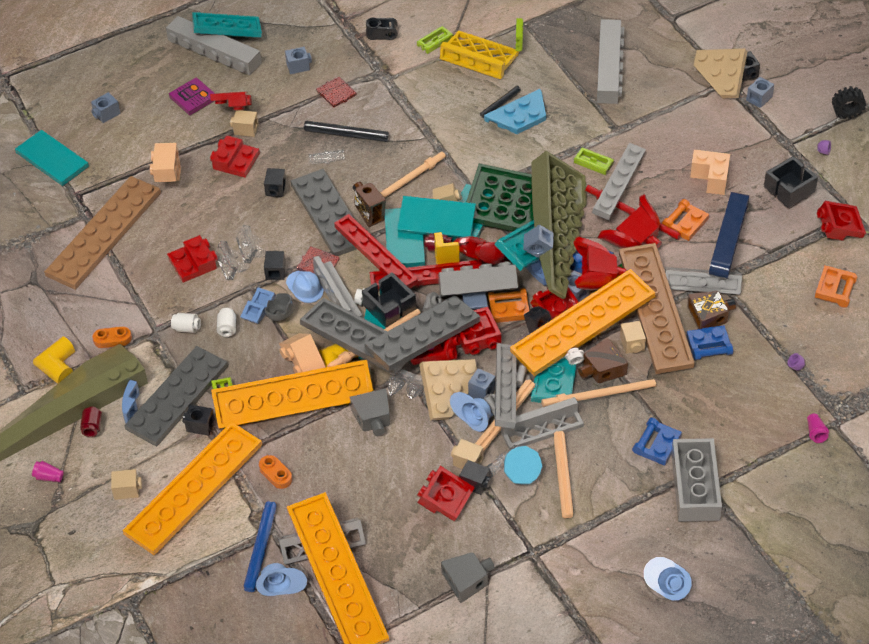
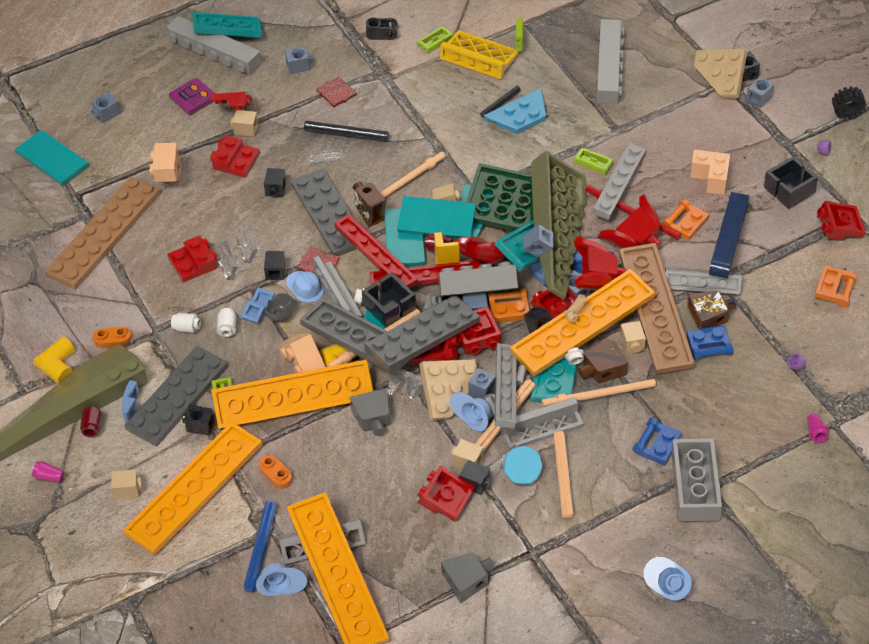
none -> tan arm [565,294,587,323]

